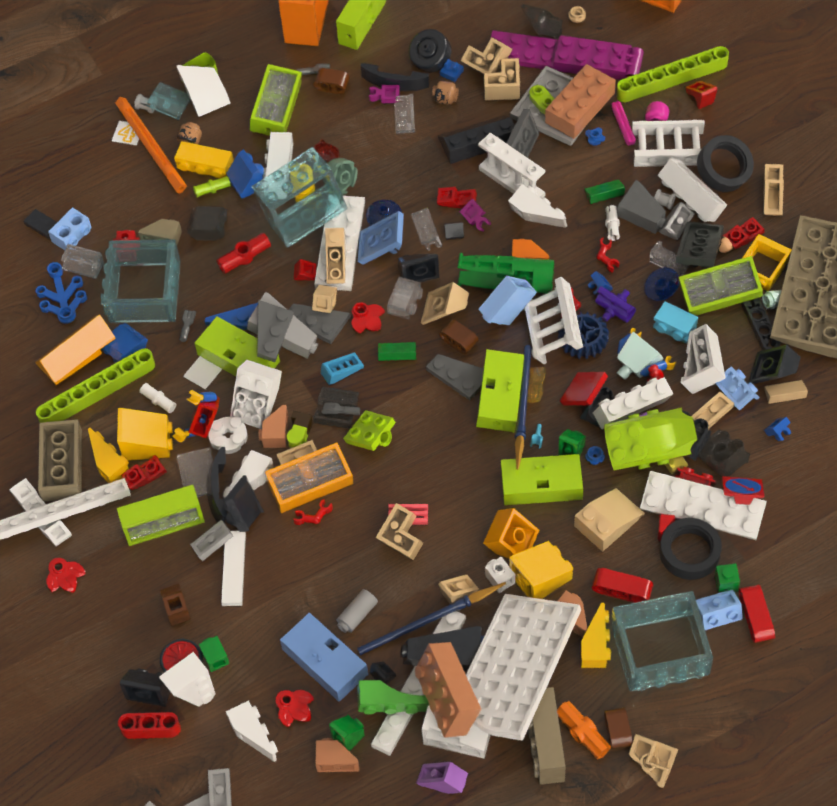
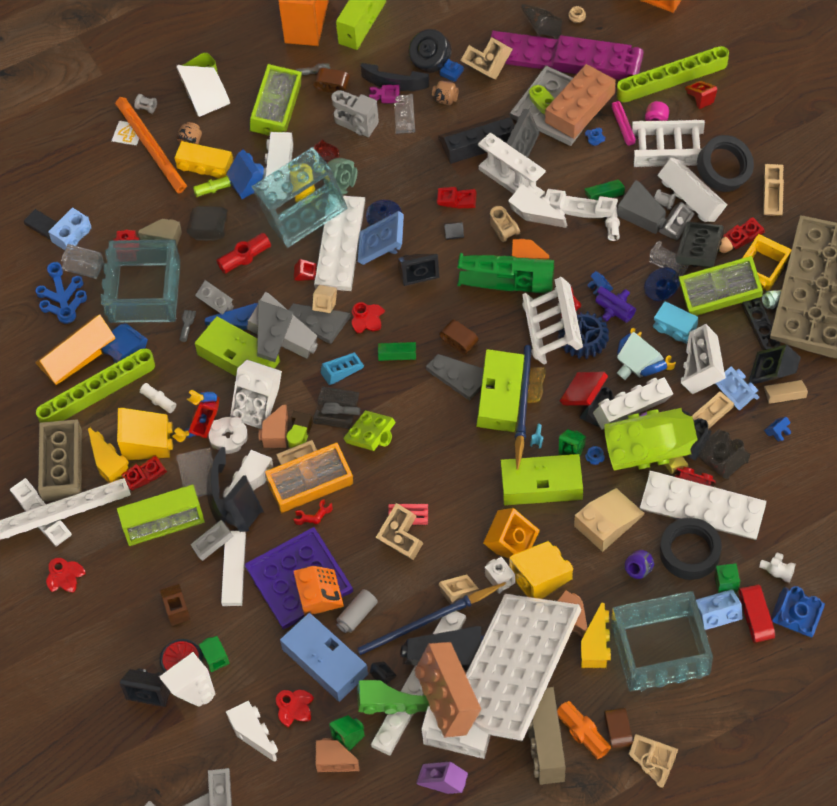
red beam [118,712,181,739] -> none
clear light blue slope [147,82,191,120] -> none
white sticker [183,356,222,389] -> none
tan slope [325,228,346,284] -> none
clear brick [387,277,423,319] -> none
clear hinge [411,208,443,250] -> none
tan slope [421,282,469,325] -> none
magenta plate [459,199,491,232] -> none
light blue brick [479,276,537,325] -> none
tan brick [484,58,520,100] -> none
red beam [591,568,653,605] -> none
red arm [596,237,620,273] -> none
red arm [647,364,664,382] -> none
red slope [658,514,675,541] -> none
piece [722,476,764,505] -> none
none -> light grey hinge [195,280,234,315]
none -> dark purple plate [244,527,353,630]
none -> orange slope [293,566,344,617]
none -> light grey brick [332,91,379,137]
none -> tan piece [490,206,520,242]
none -> white slope [545,189,618,218]
none -> dark purple head [625,550,654,579]
none -> white piece [759,552,796,583]
none -> blue slope [771,586,825,638]

